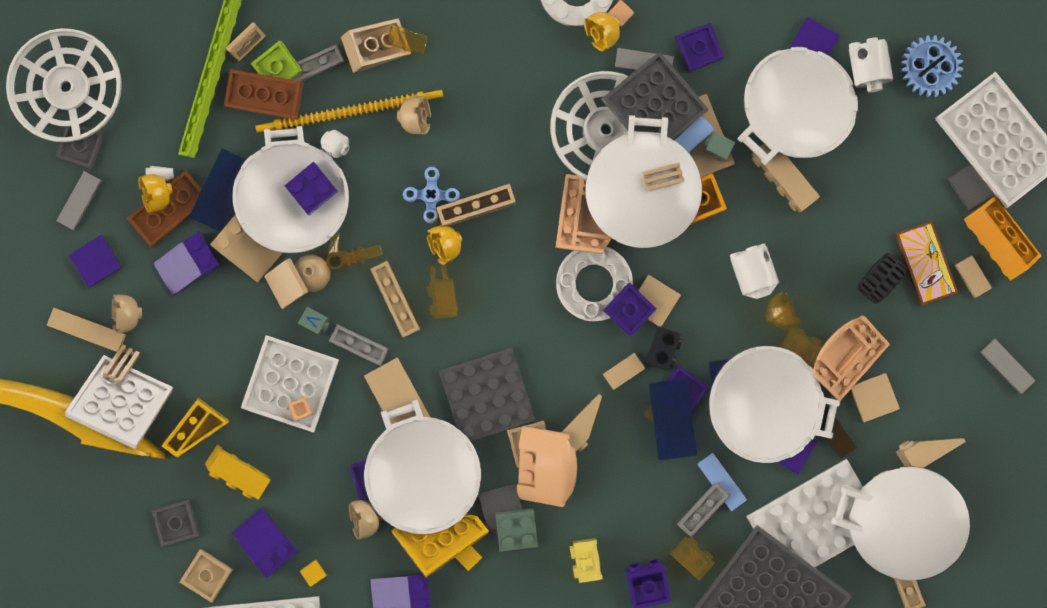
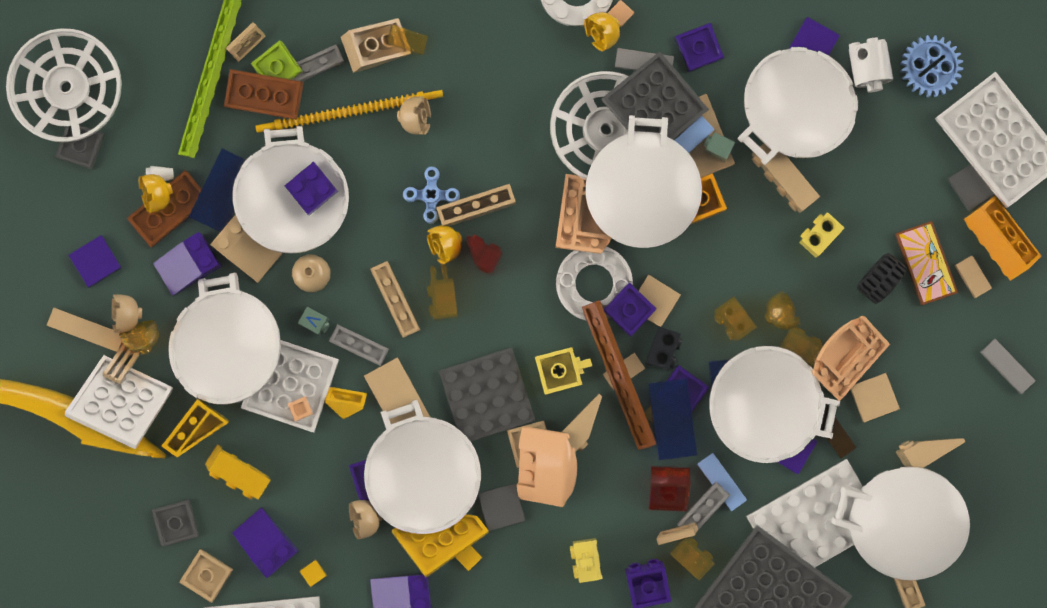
light grey tile [56,171,102,231] -> none
tan tile [264,258,308,309] -> none
white head [321,130,350,158] -> none
clear yellow piece [326,233,382,271] -> none
sand green plate [495,508,538,552] -> none
tan tile [641,162,685,192] -> none
white cylinder [730,244,779,299] -> none
none -> clear yellow cylinder [119,320,159,354]
none -> white dish [169,273,281,404]
none -> yellow slope [325,387,367,419]
none -> clear red slope [466,234,503,276]
none -> light yellow hinge [535,347,592,395]
none -> dark orange plate [582,300,656,450]
none -> clear red slope [649,466,691,511]
none -> tan tile [657,523,698,545]
none -> clear yellow brick [714,296,757,342]
none -> light yellow brick [799,212,844,258]

